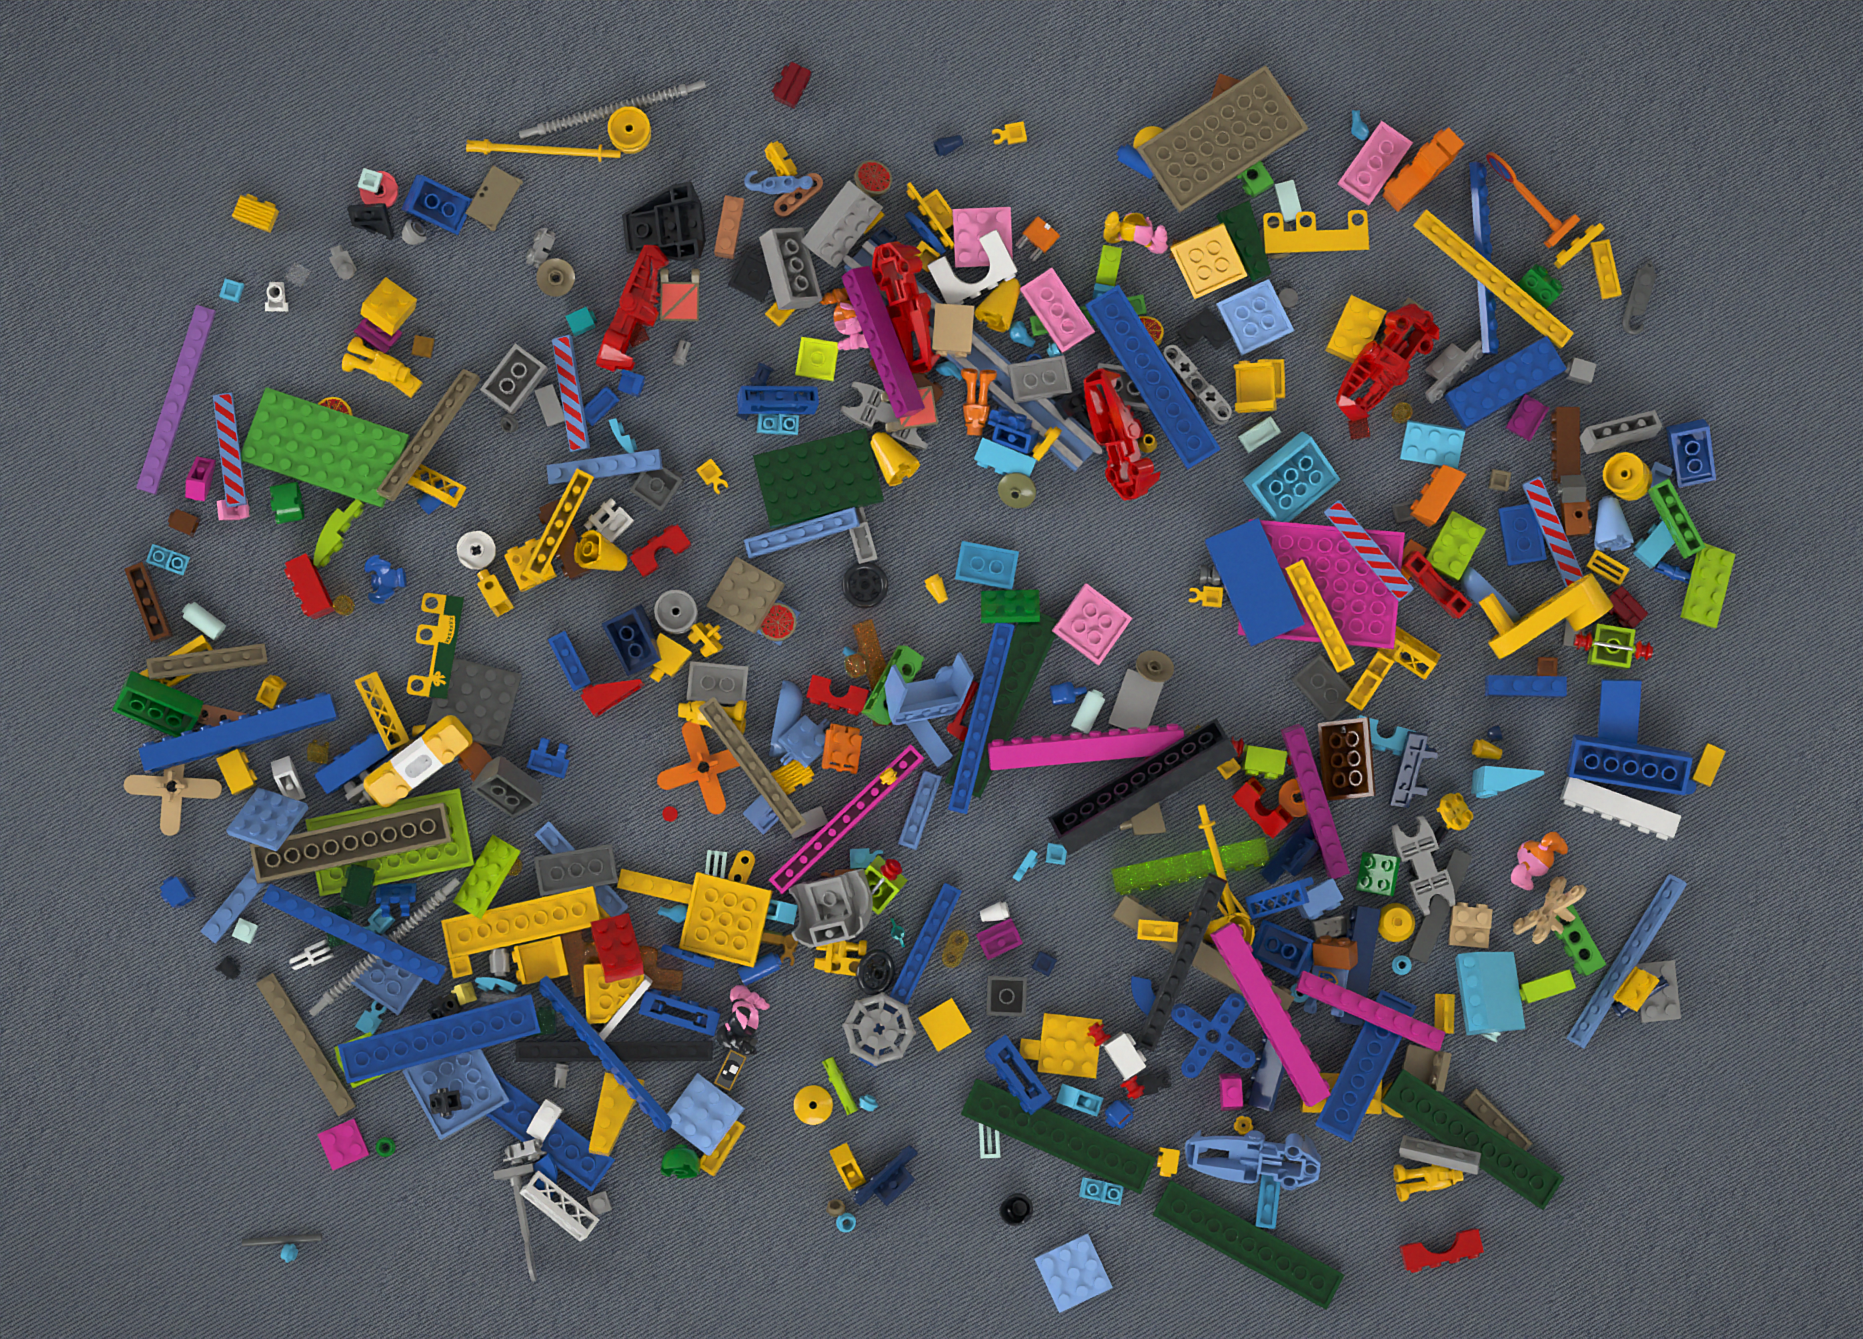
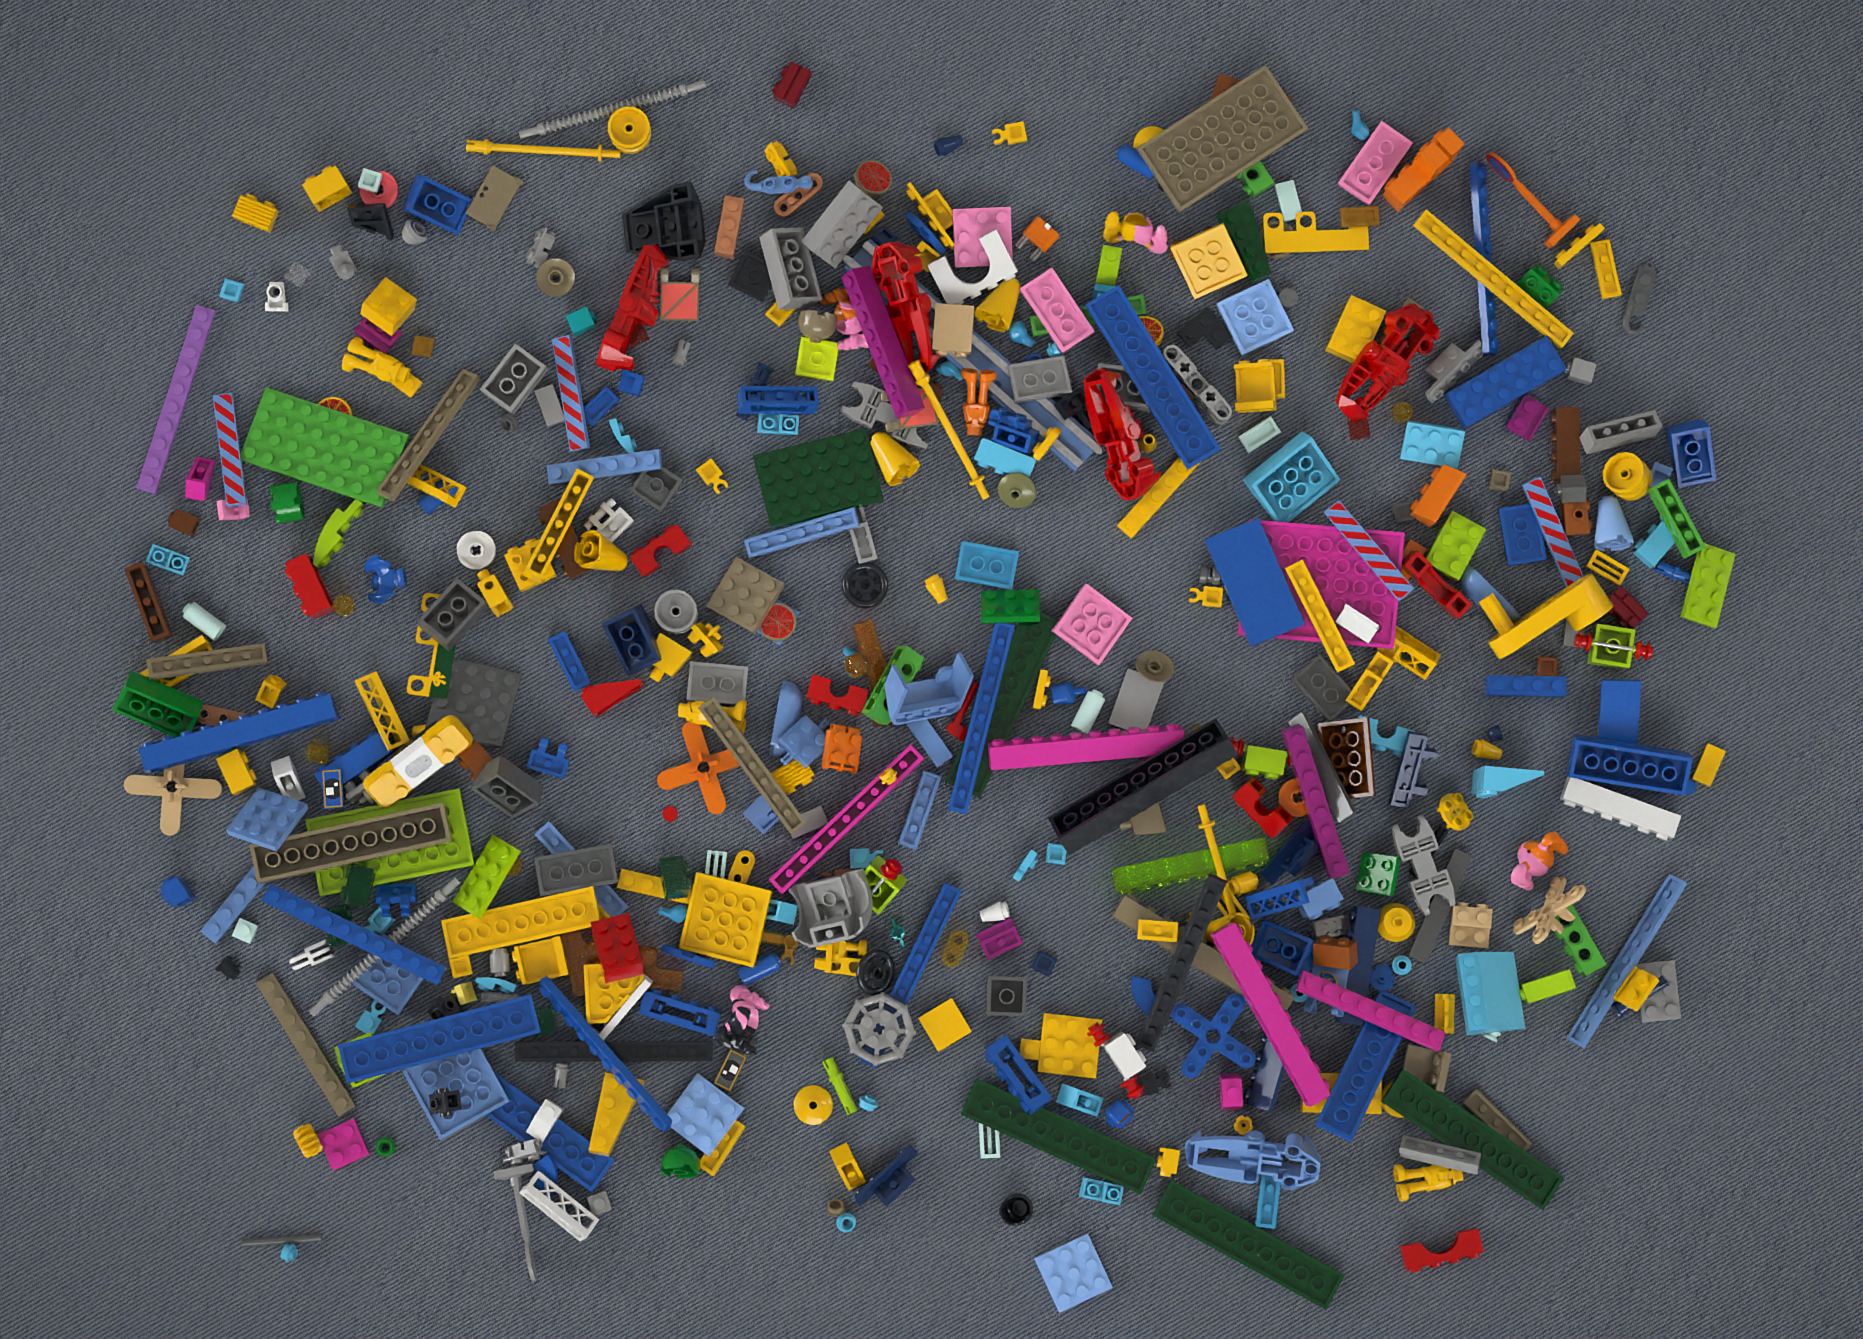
none -> yellow gear [293,1123,323,1158]
none -> yellow brick [302,165,352,212]
none -> tile [321,769,344,809]
none -> flat silver brick [418,578,488,651]
none -> clear green brick [658,855,692,900]
none -> dark tan cylinder [798,310,837,343]
none -> yellow bar [908,360,990,500]
none -> yellow plate [1032,669,1051,710]
none -> yellow plate [1117,458,1201,539]
none -> yellow brick [1228,871,1259,895]
none -> dark grey tile [1288,712,1357,823]
none -> white panel [1336,604,1379,644]
none -> pearl gold tile [1339,206,1380,228]
none -> blue piece [1369,963,1396,991]

